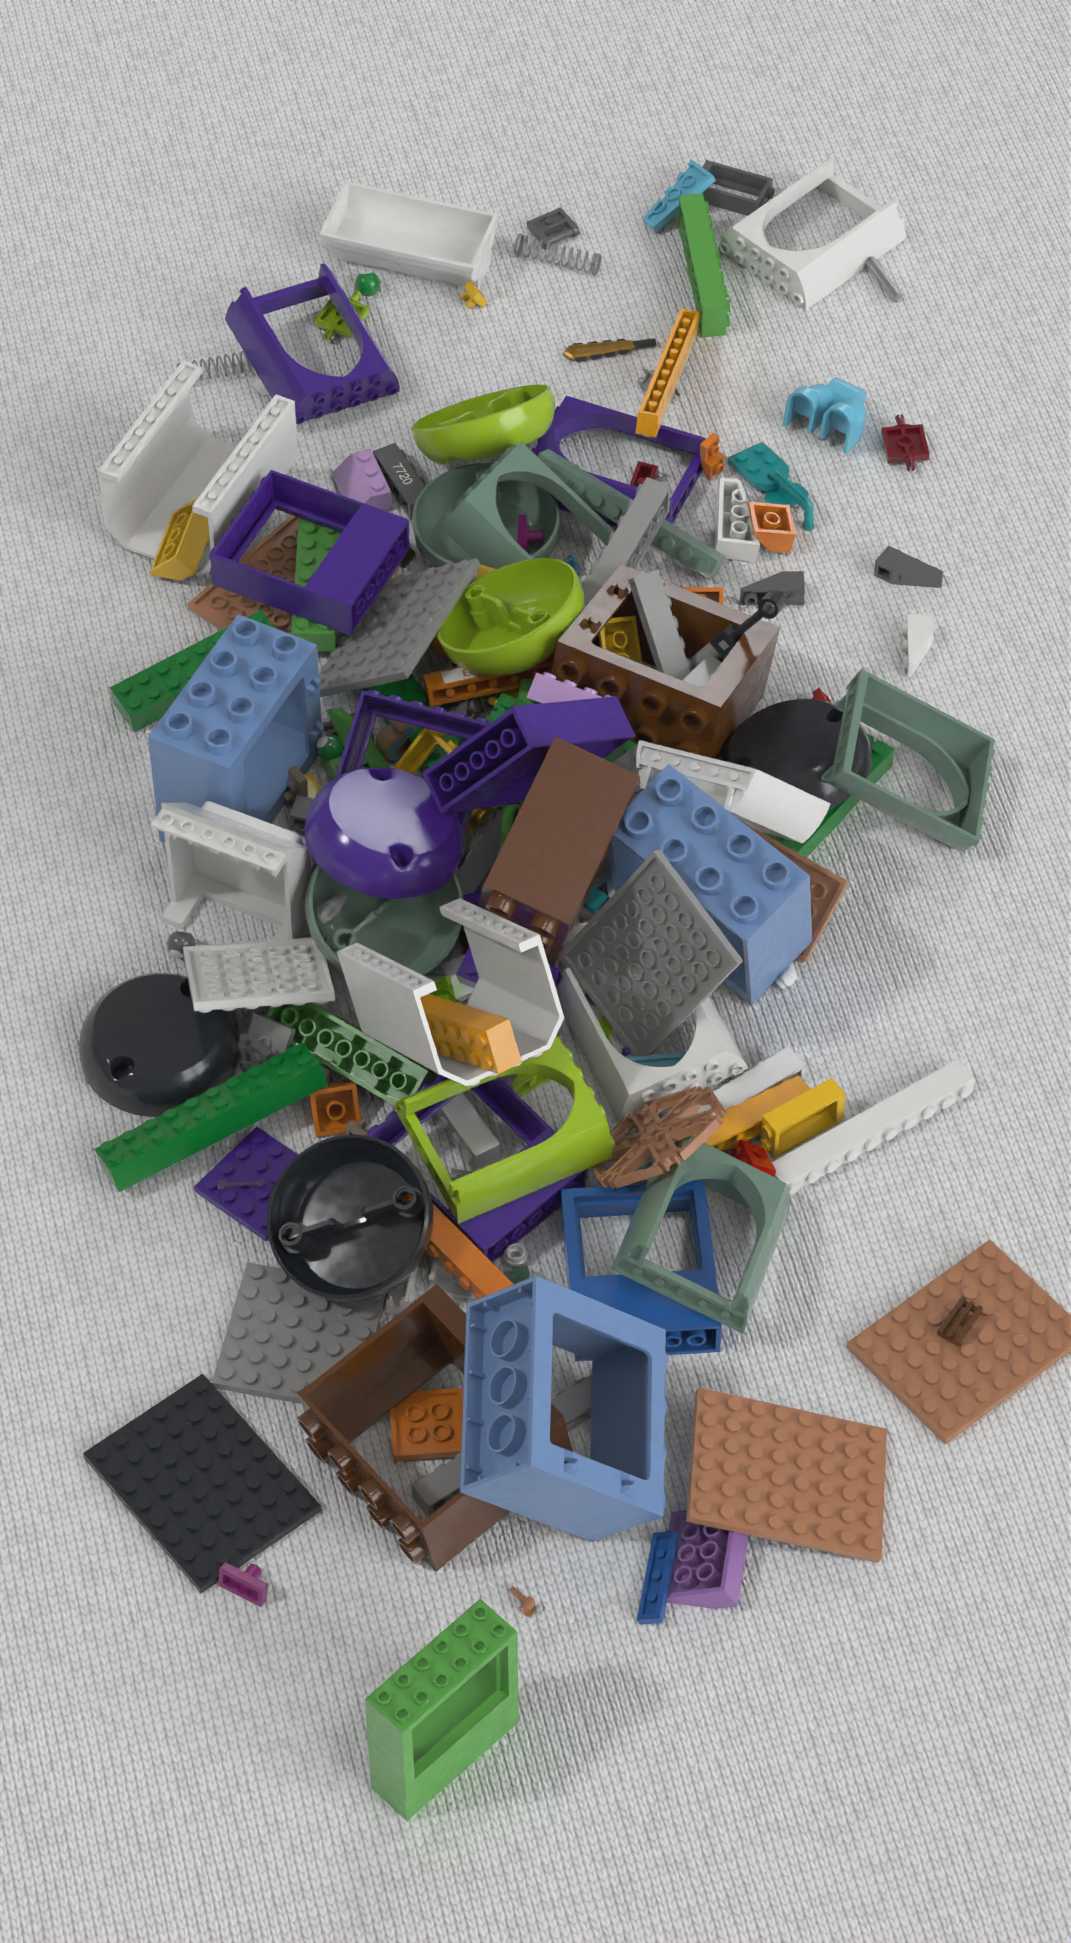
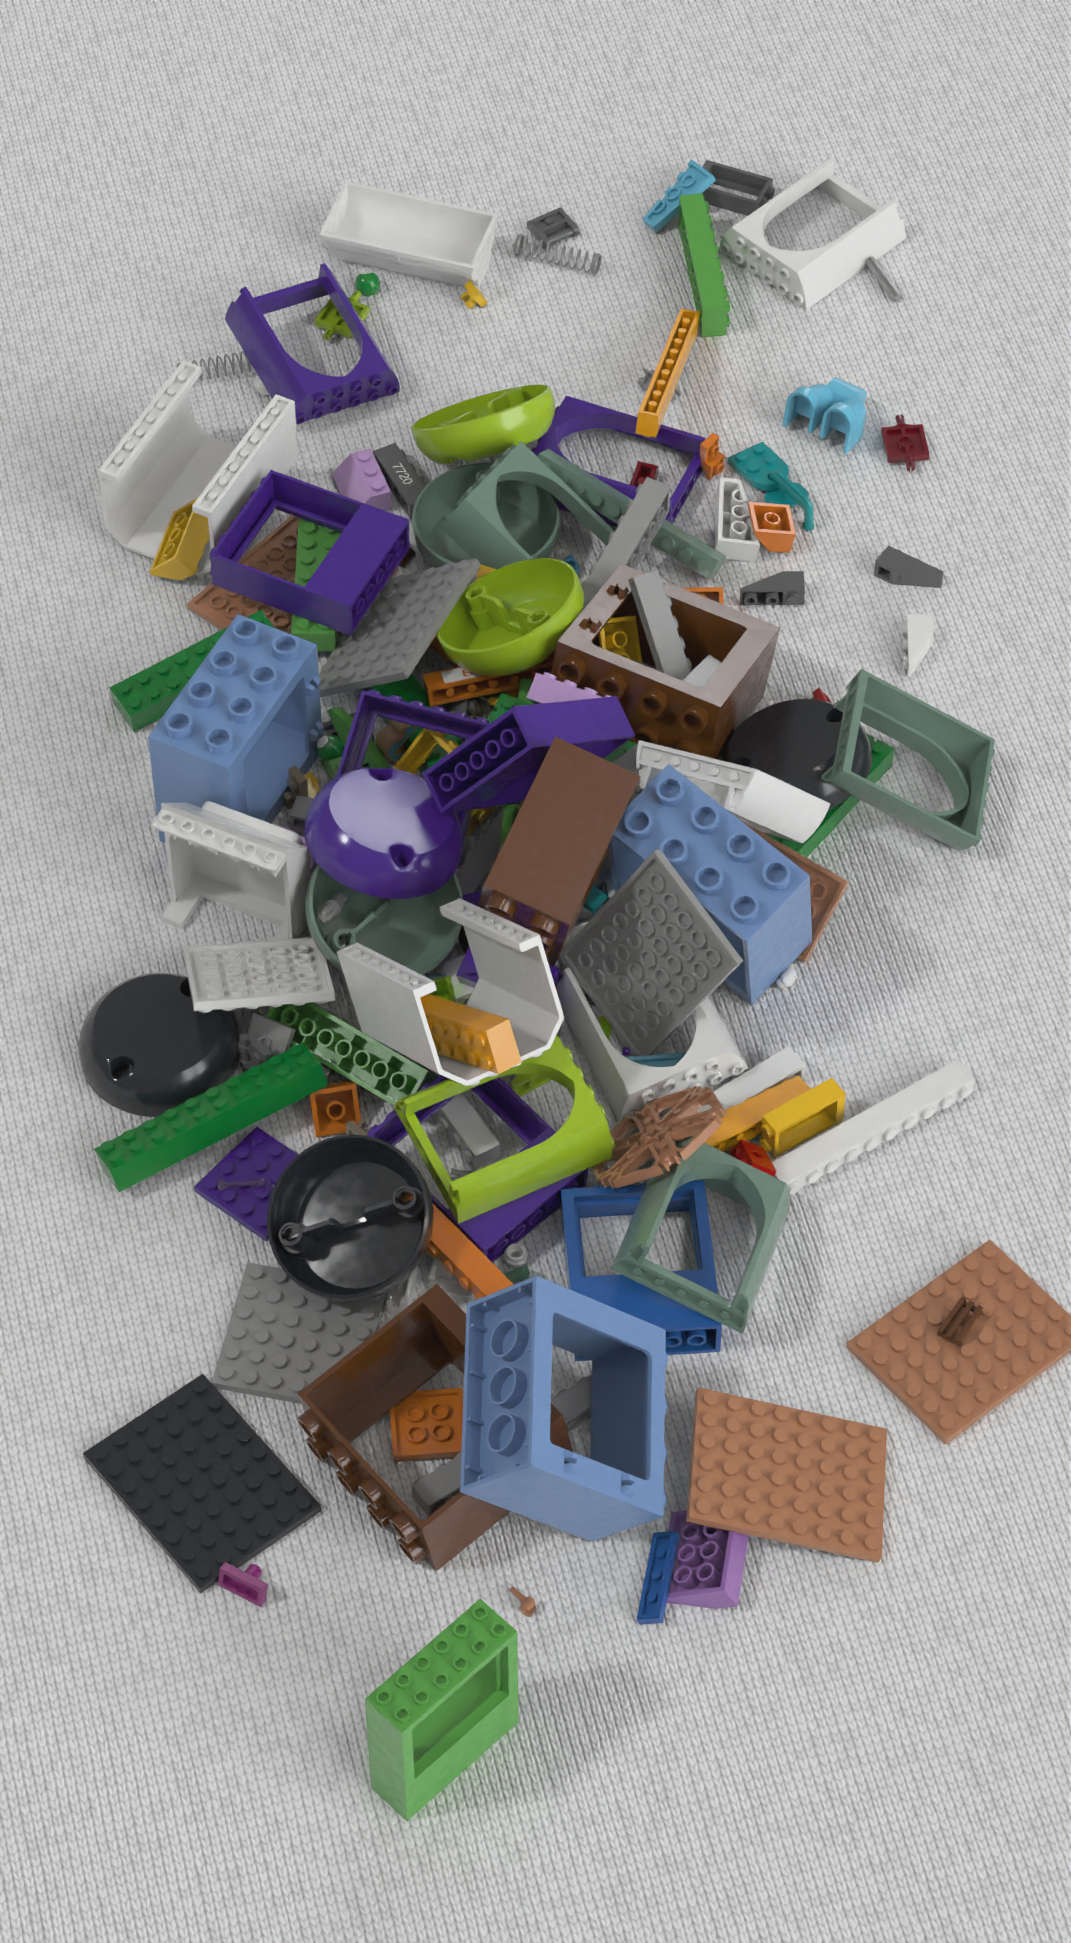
dark grey piece [167,931,196,958] -> none
magenta tile [517,514,545,554] -> none
pearl gold sword [563,338,656,362] -> none
black piece [689,590,786,672] -> none

